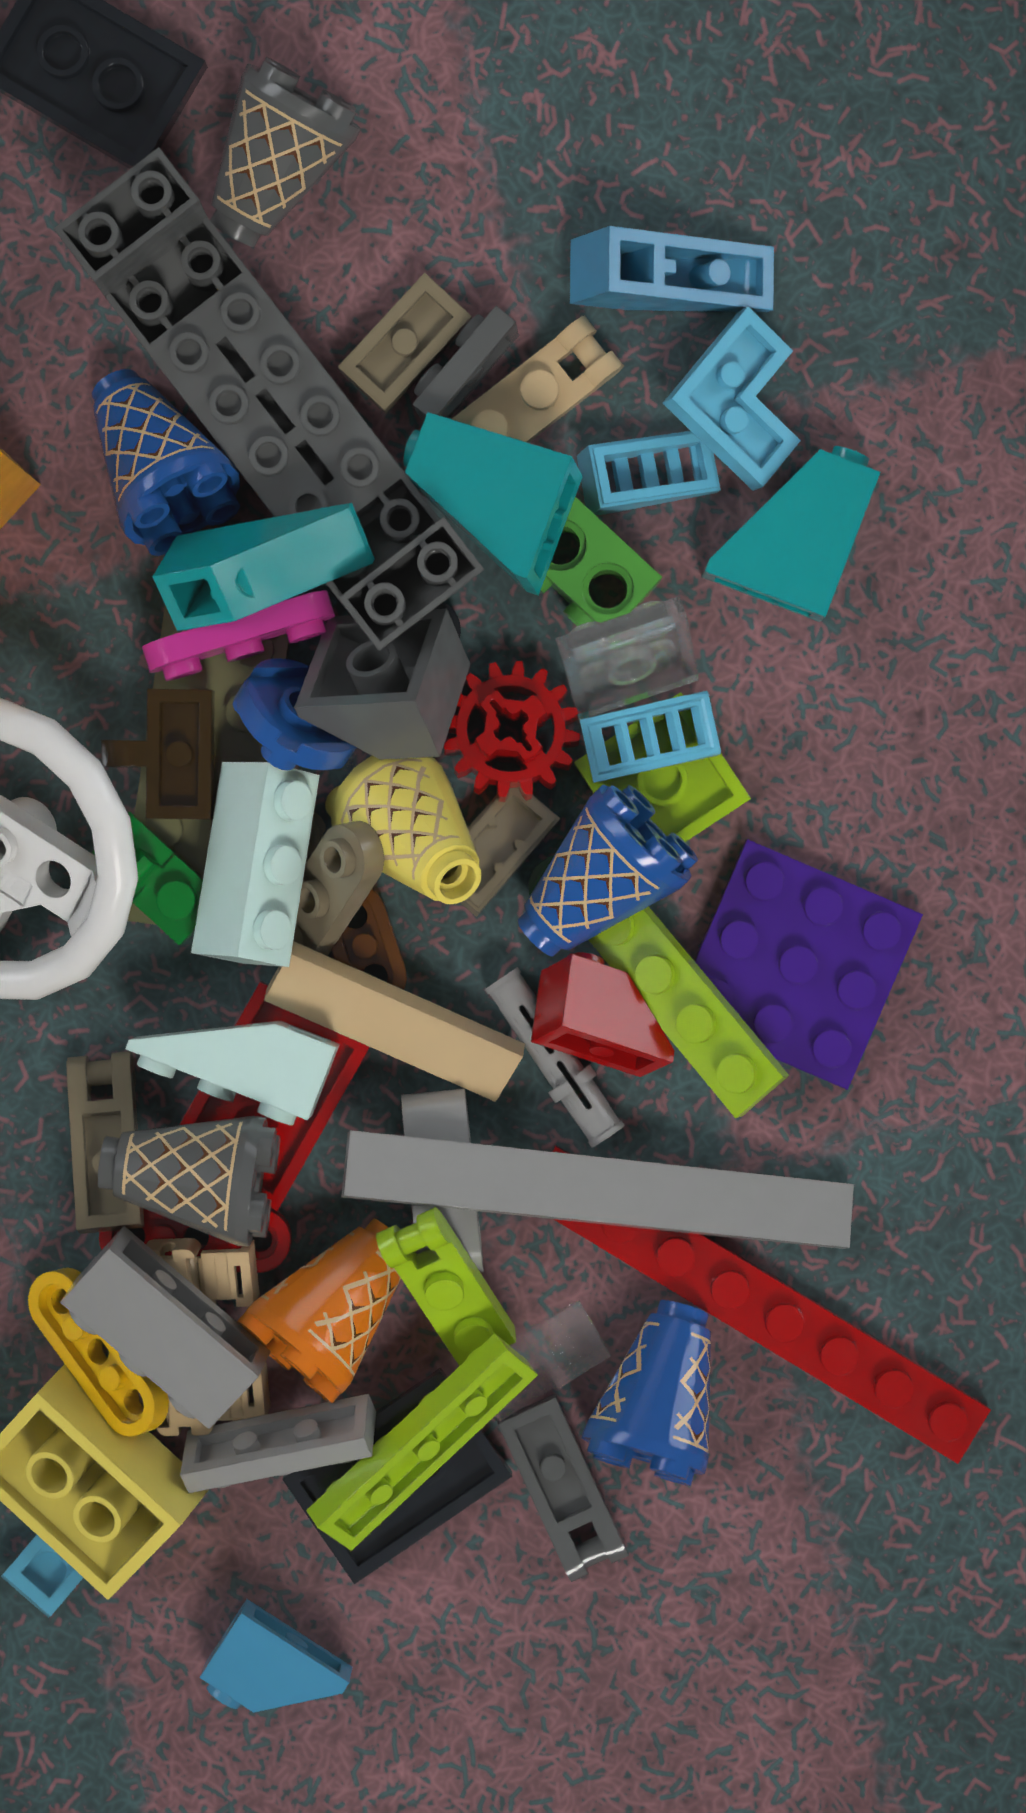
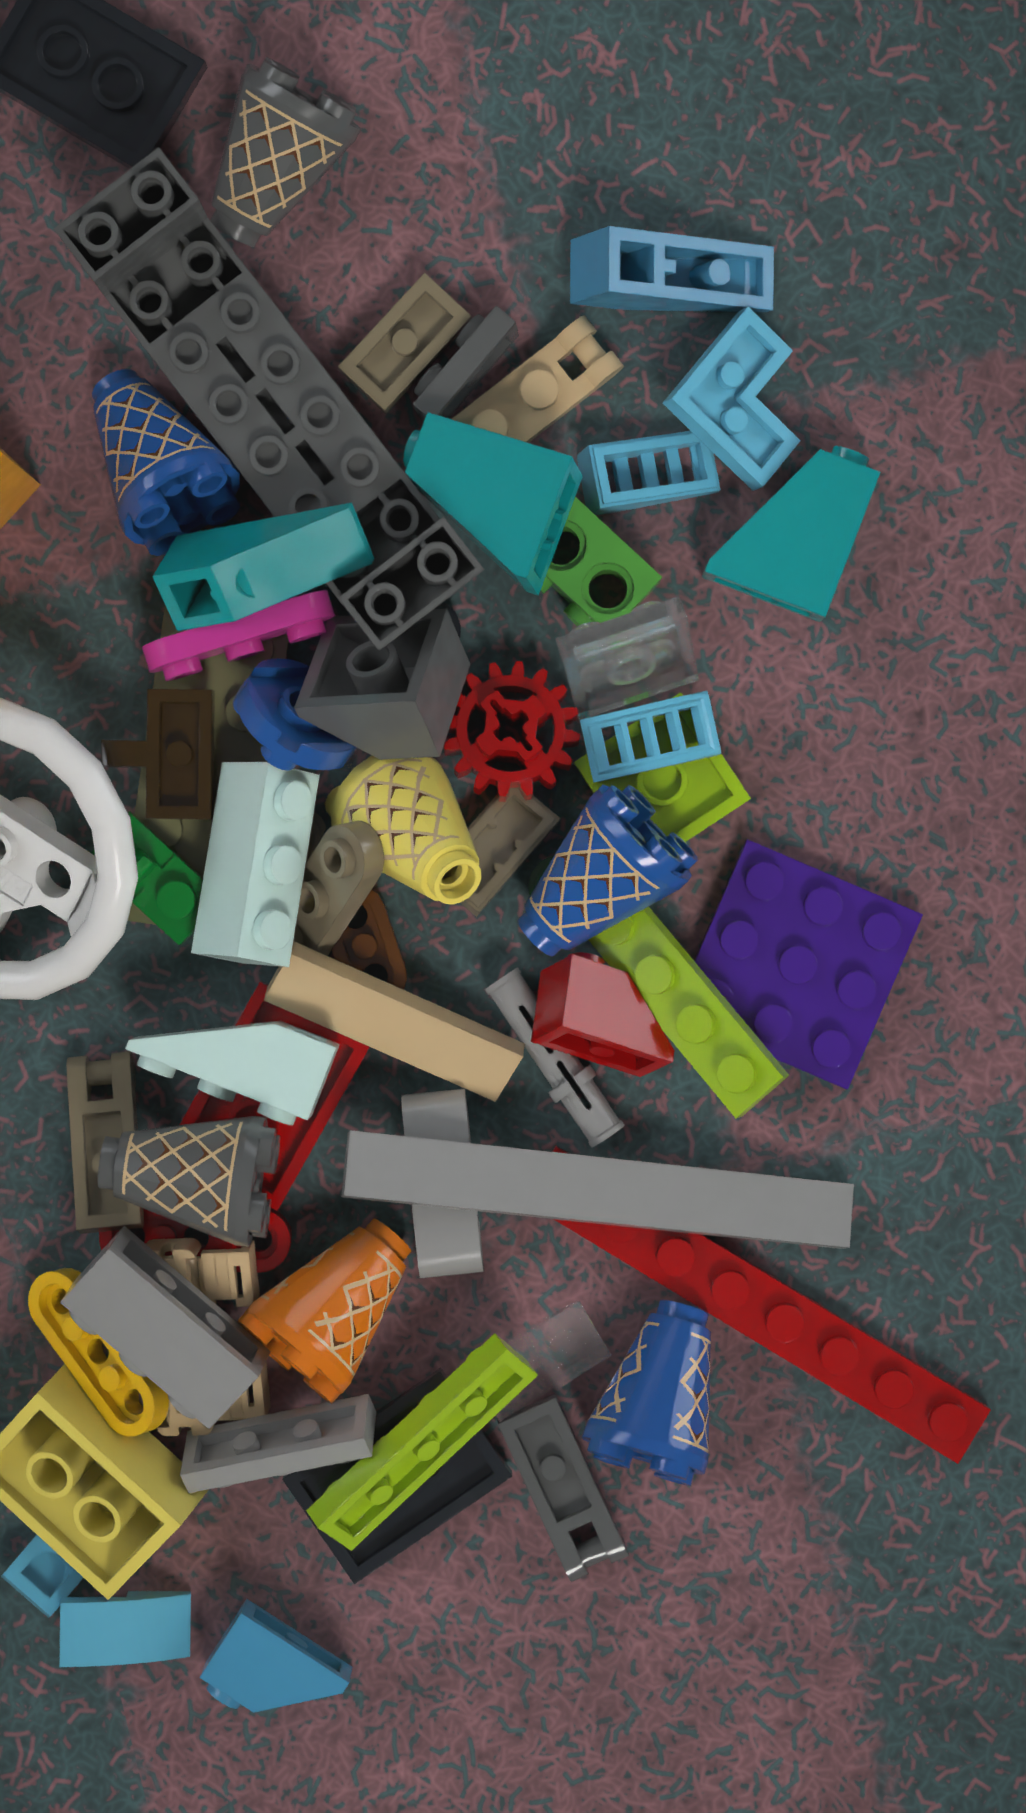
lime plate [376,1207,516,1366] -> none
none -> medium azure slope [59,1591,191,1667]

